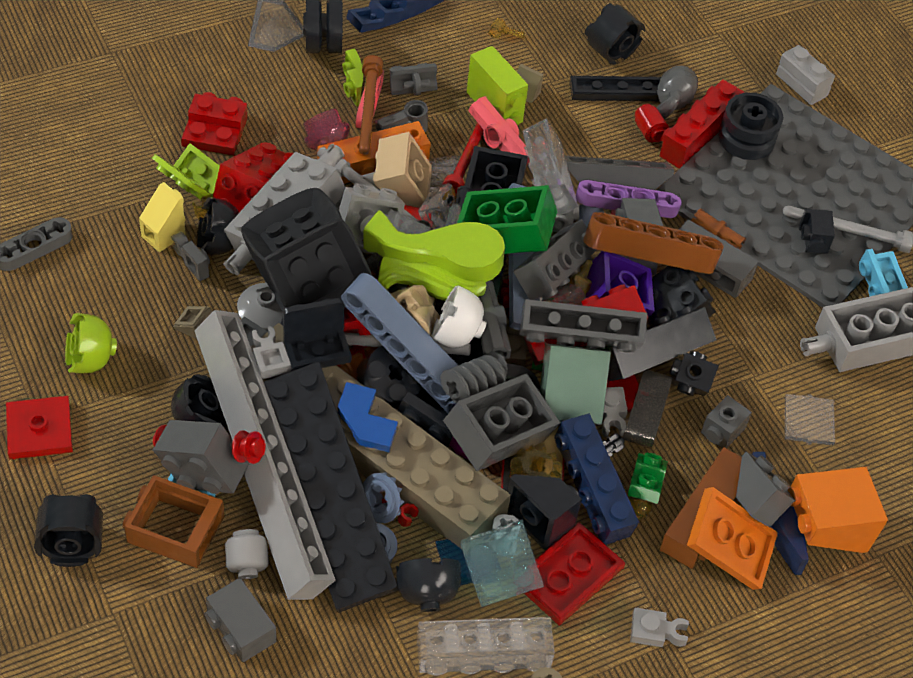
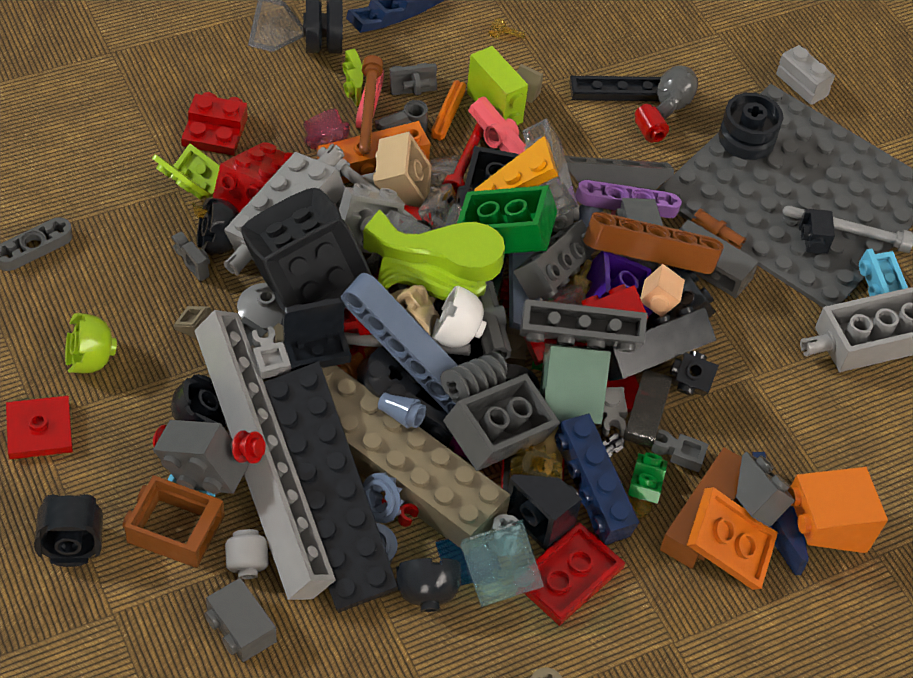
light yellow slope [139,182,186,253] -> none
blue tile [338,382,398,452] -> none
clear brick [417,617,555,676] -> none
black brick [584,3,645,65] -> none
light grey plate [630,608,689,647] -> none
red brick [659,79,744,169] -> none
dark grey brick [701,395,752,449] -> none
clear piece [785,394,835,446] -> none
none -> sand blue cone [378,392,426,428]
none -> orange axle [431,80,466,141]
none -> light orange wing [474,135,559,191]
none -> light nougat brick [640,264,685,317]
none -> dark grey plate [651,430,709,473]

